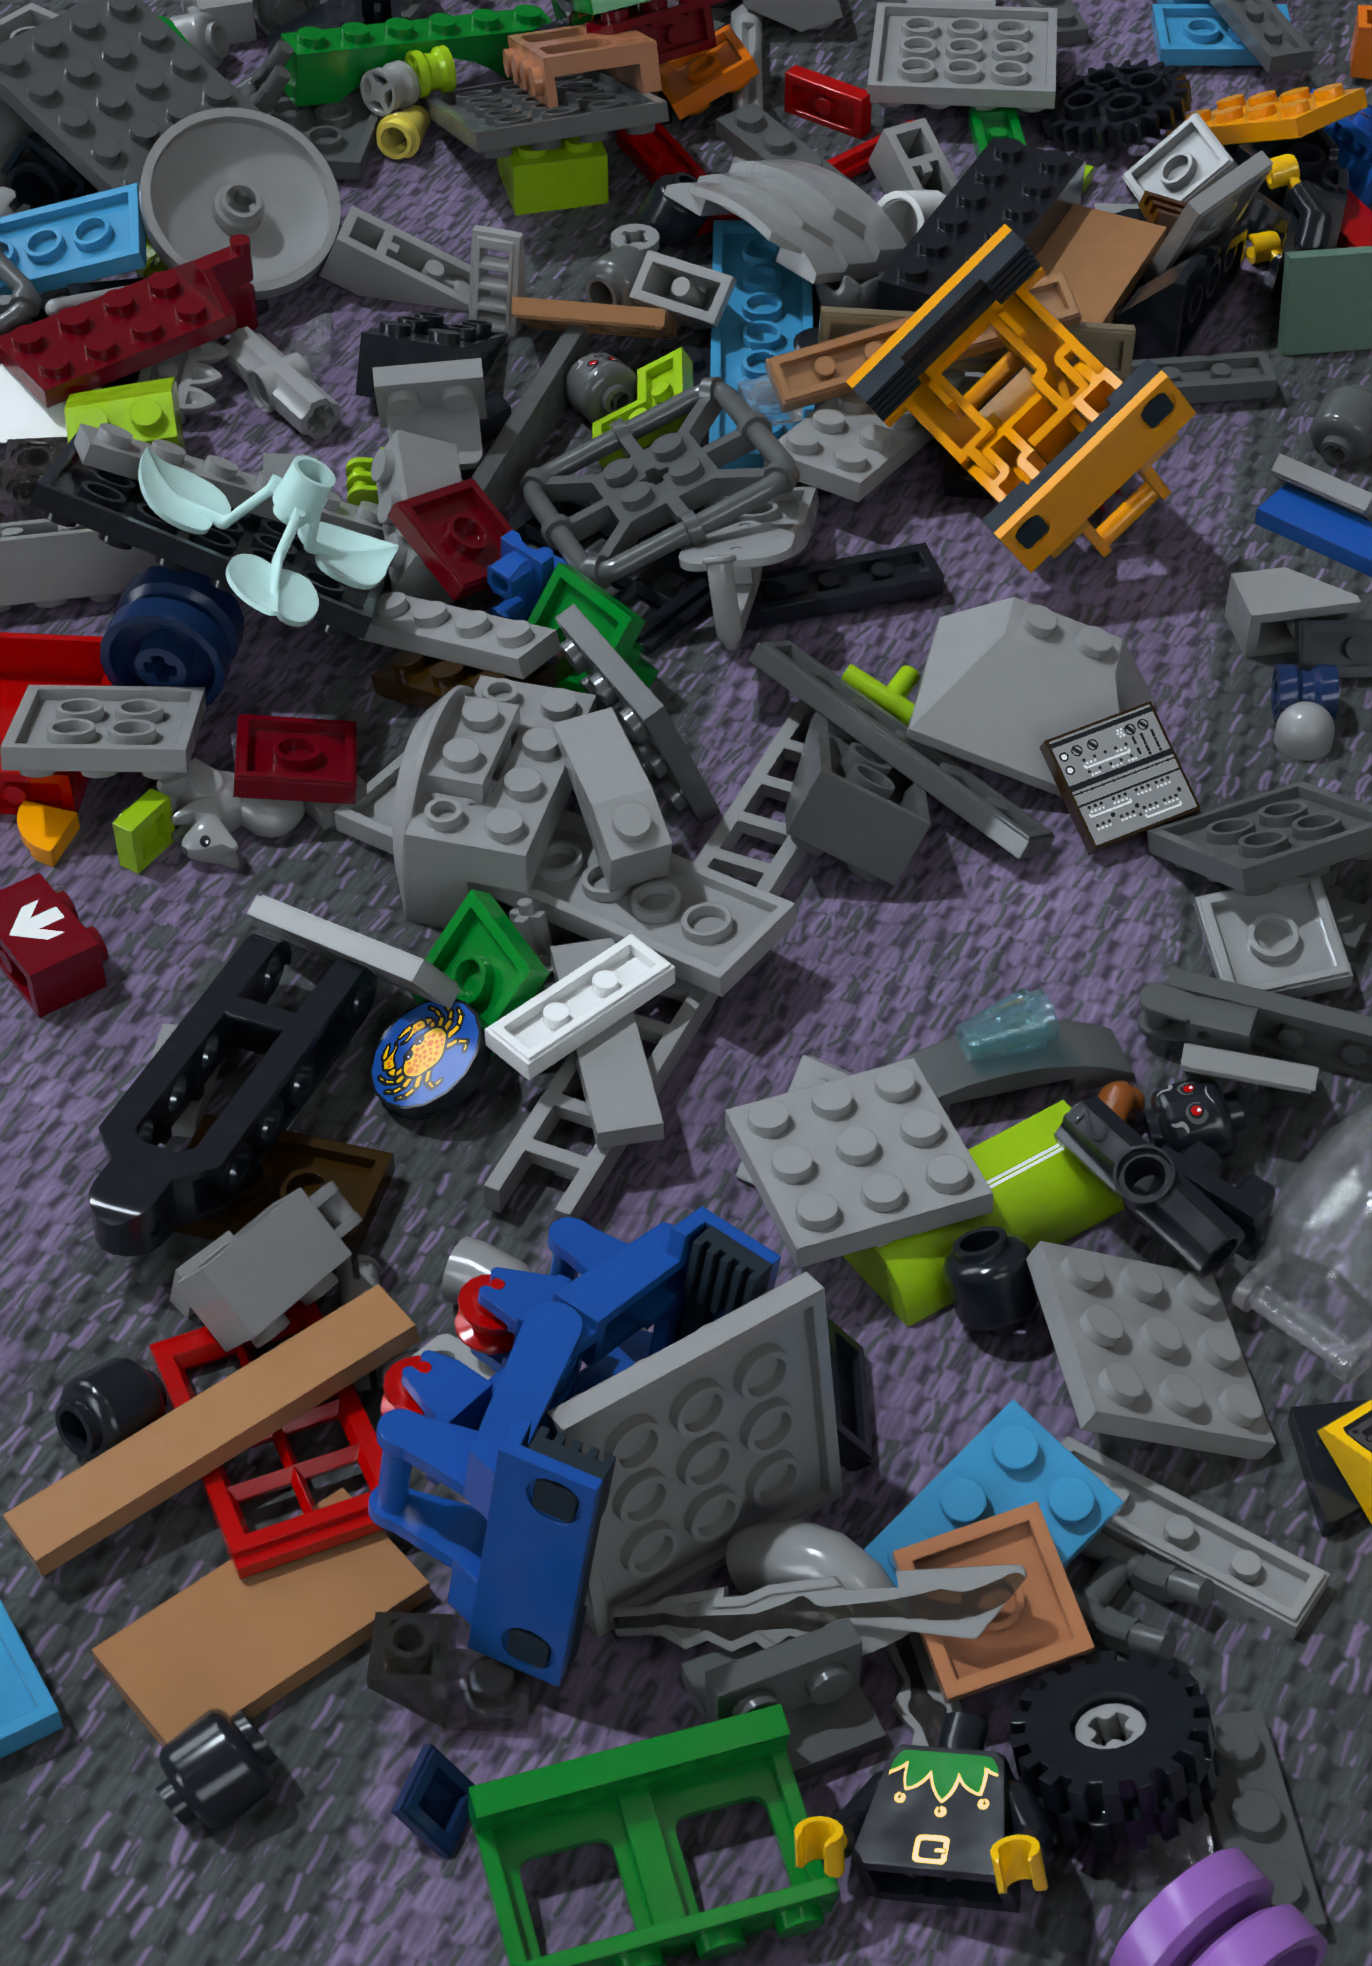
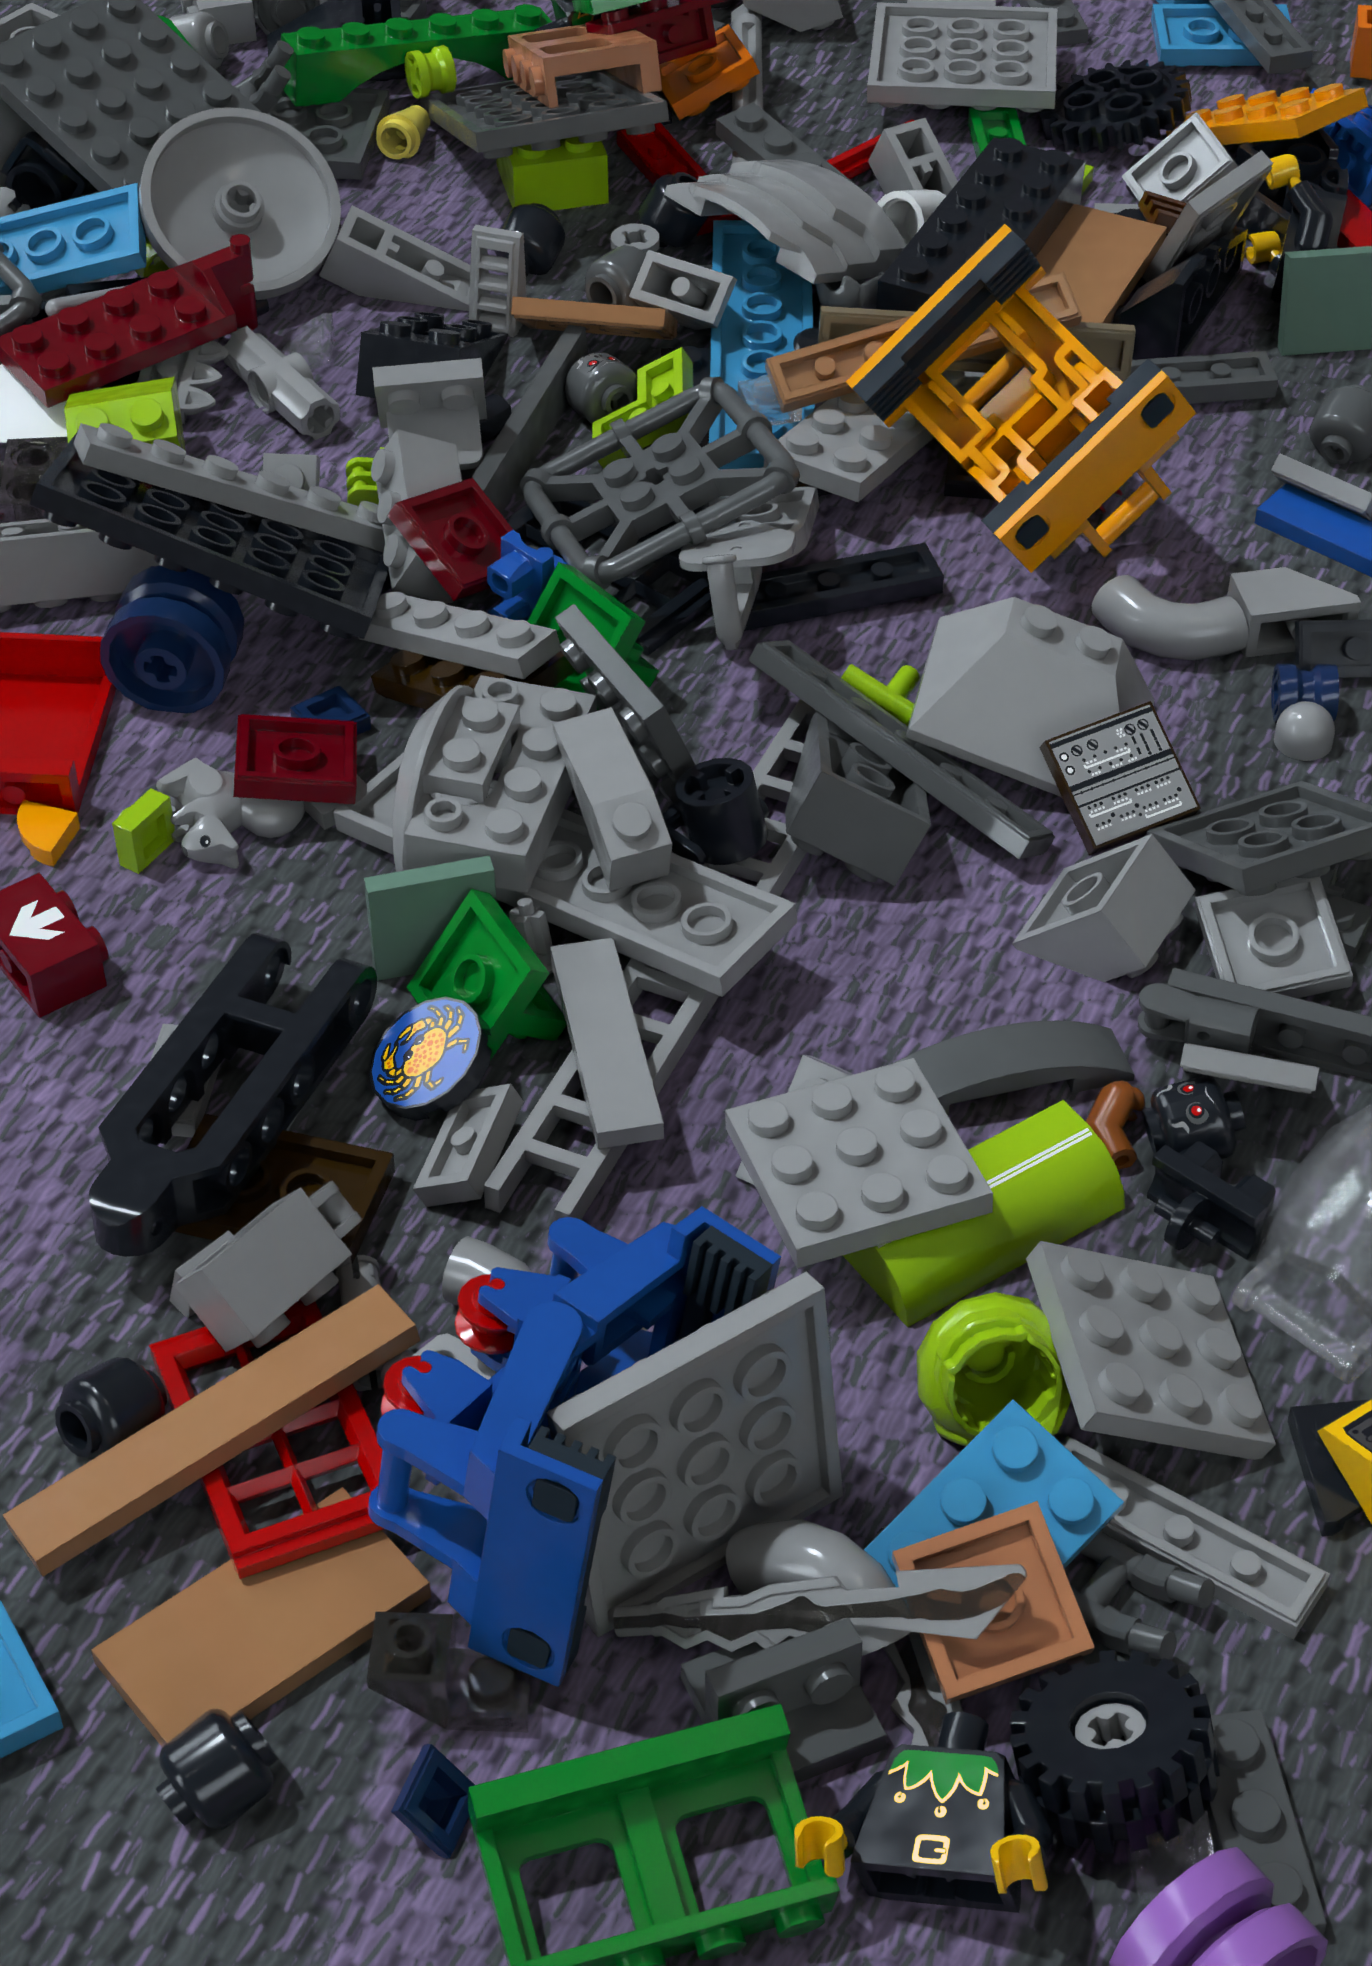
light grey plate [0,685,206,779] -> none
light aqua plant [138,447,399,627] -> none
light grey tile [246,894,461,1009] -> none
light grey wheel [360,60,420,116] -> none
white tile [484,934,675,1080] -> none
red plate [784,65,872,140] -> none
black tile [827,1317,873,1471] -> none
black head [942,1226,1040,1336] -> none
clear light blue cone [955,988,1059,1062] -> none
black piece [1054,1095,1245,1279] -> none
none -> dark blue tile [290,685,371,735]
none -> sand green tile [364,855,496,981]
none -> light grey plate [413,1083,524,1207]
none -> black head [494,203,565,277]
none -> black piece [662,758,769,865]
none -> lime helmet [917,1292,1071,1446]
none -> light grey slope [1012,834,1195,982]
none -> light grey cylinder [1091,575,1248,660]

